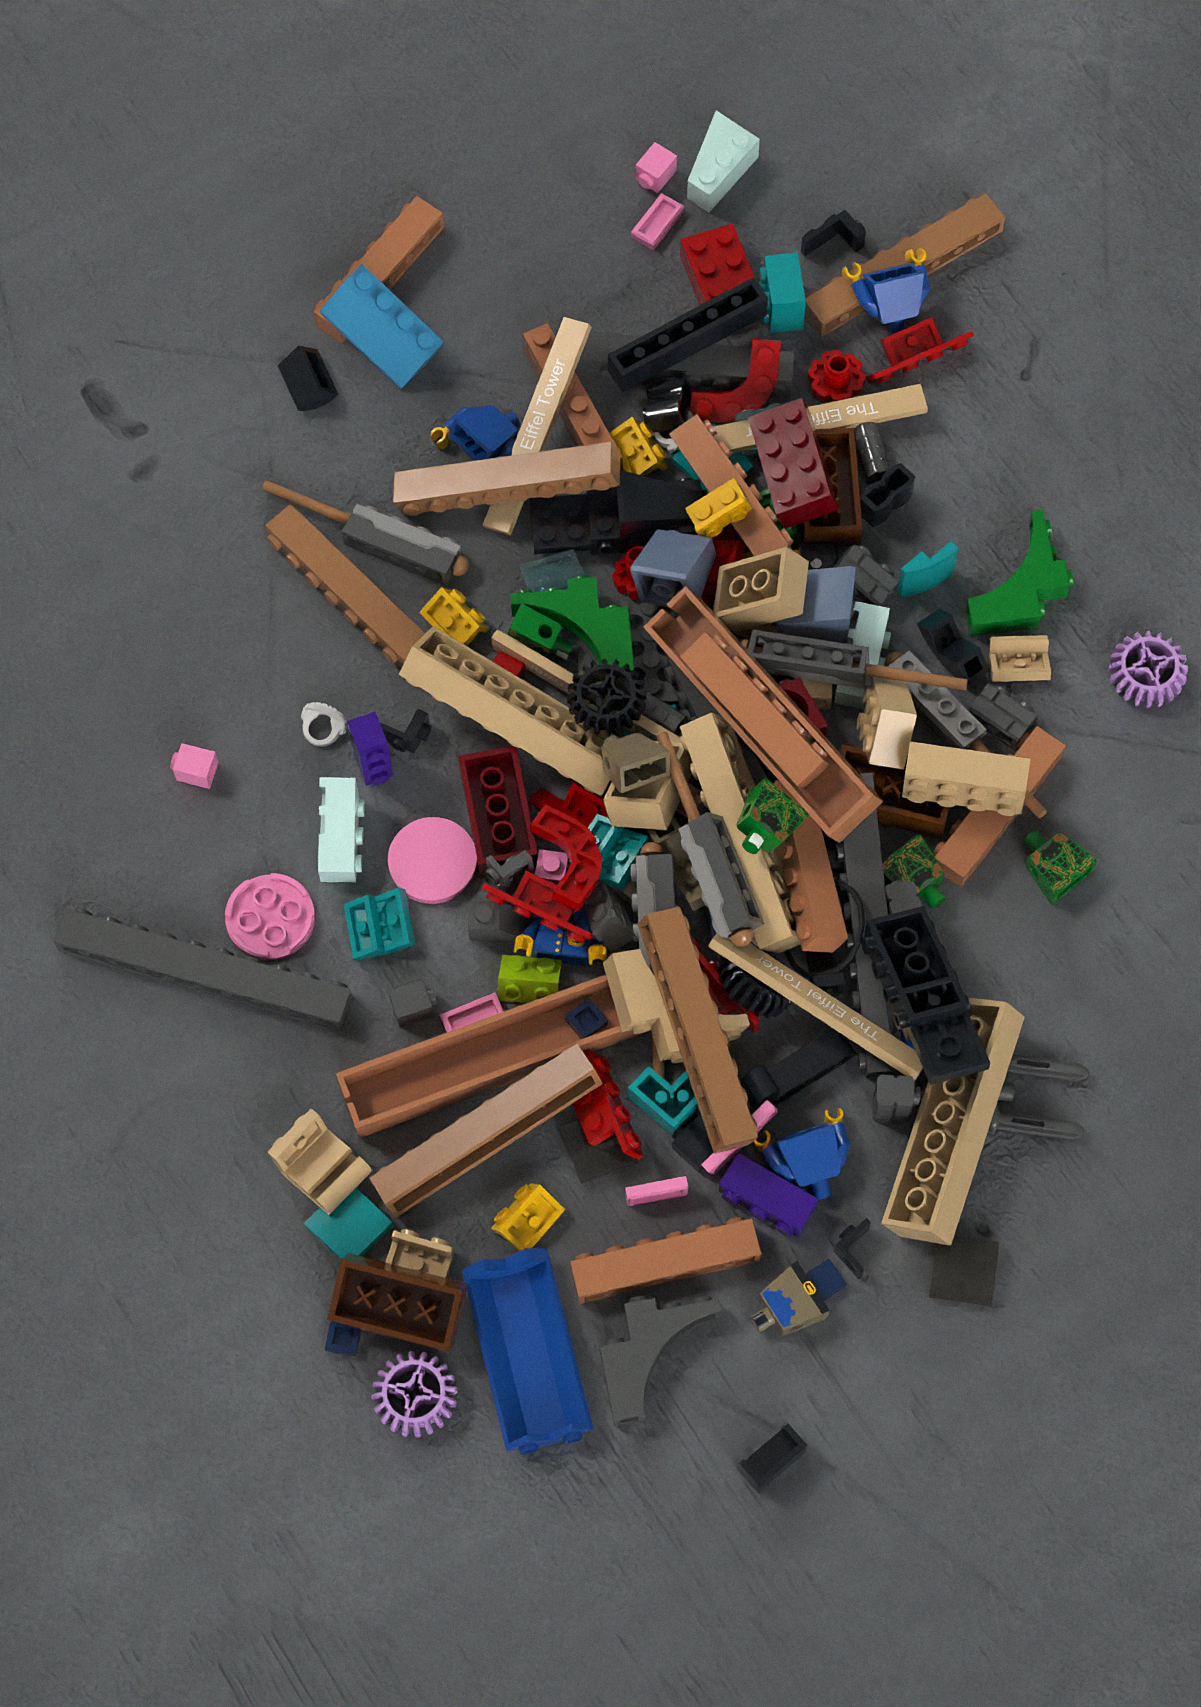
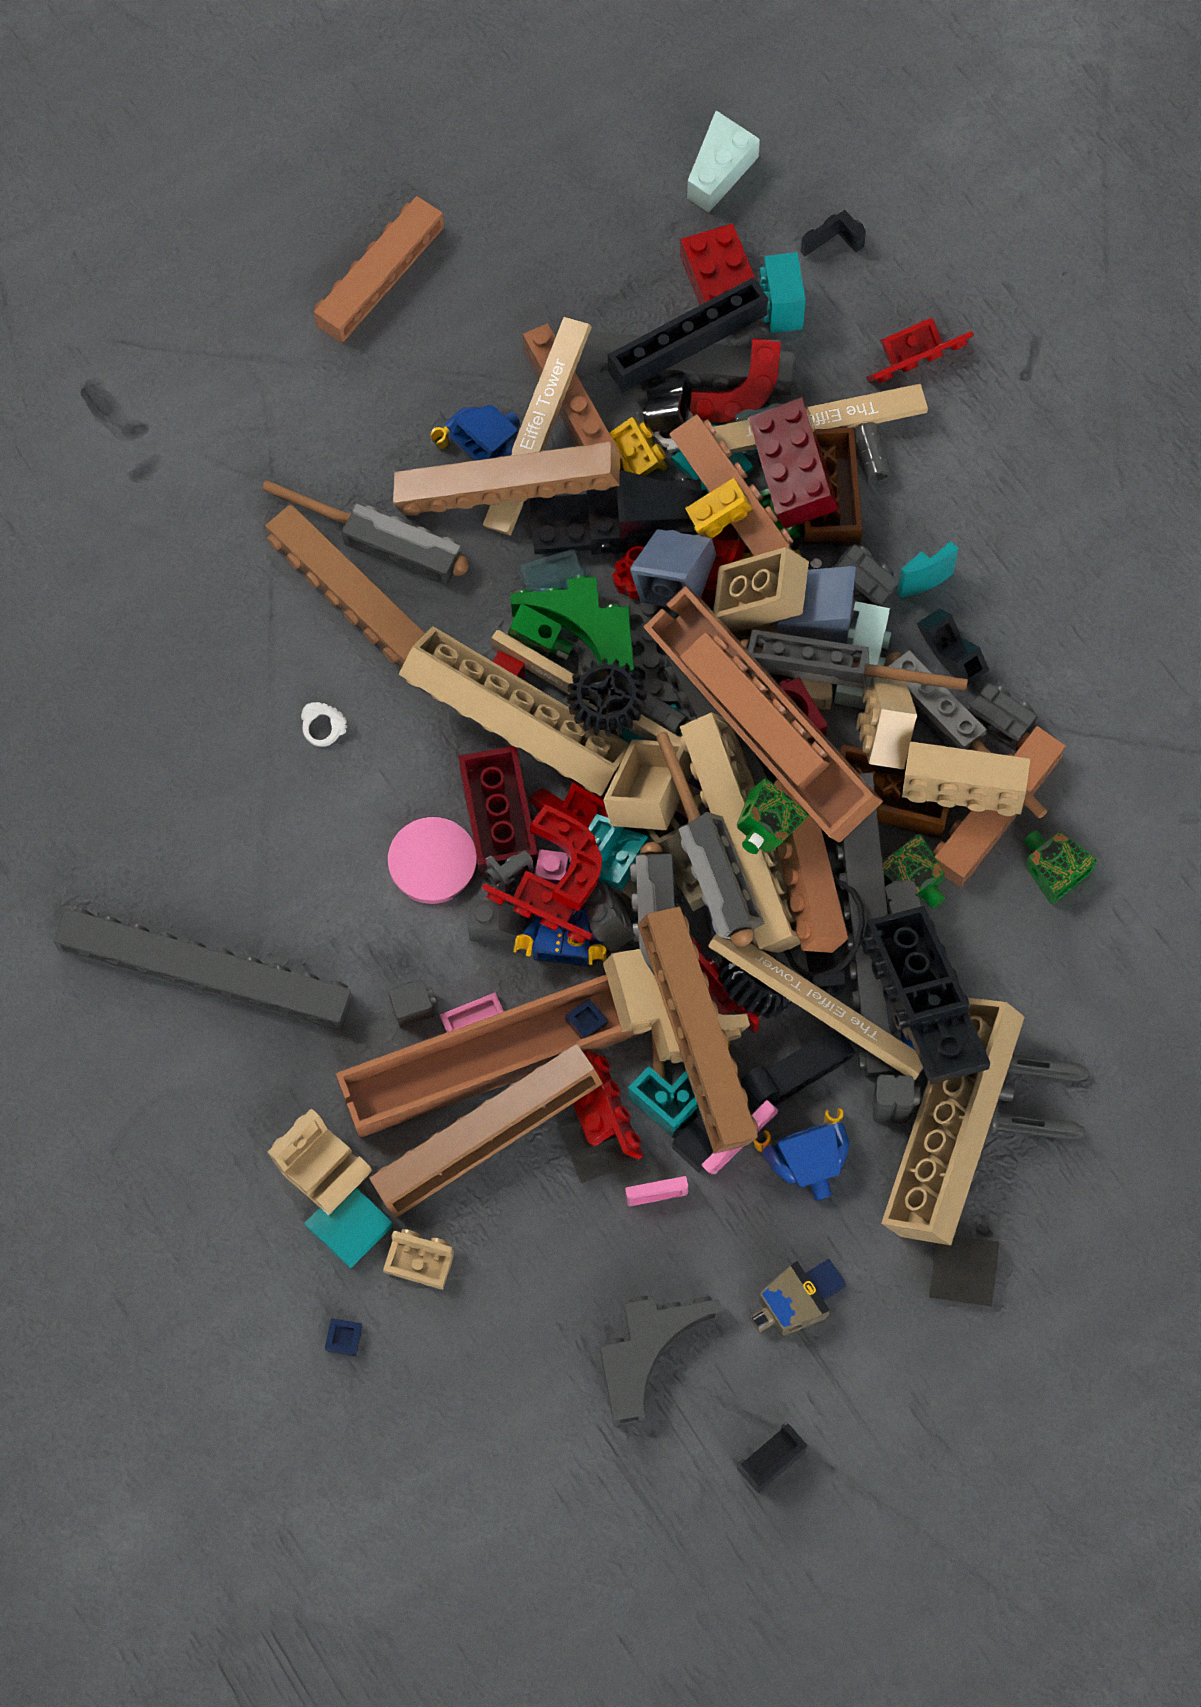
bright pink brick [170,743,219,789] -> none
bright pink tile [225,873,315,961] -> none
black brick [277,346,339,411] -> none
light aqua wedge [318,777,365,883] -> none
dark azure slope [319,264,444,390] -> none
reddish brown brick [327,1253,468,1351] -> none
teal slope [343,887,416,961] -> none
dark purple brick [347,711,393,786] -> none
lavender gear [372,1351,457,1438] -> none
black bracket [380,709,432,753] -> none
yellow bracket [419,587,490,646] -> none
blue panel [462,1248,593,1455] -> none
yellow bracket [491,1183,566,1252] -> none
lime bracket [498,955,562,1003] -> none
nougat brick [570,1217,761,1304] -> none
dark tan torso [602,733,670,793] -> none
bright pink tile [631,193,684,251] -> none
bright pink brick [636,142,677,193] -> none
dark purple brick [719,1153,819,1238] -> none
medium nougat brick [804,193,1005,337] -> none
red plant [808,350,865,402] -> none
black bracket [834,1218,871,1279] -> none
blue torso [842,248,930,334] -> none
black brick [860,463,916,527] -> none
green arch [965,510,1074,637] -> none
tan bracket [988,635,1051,682] -> none
lavender gear [1108,630,1188,709] -> none

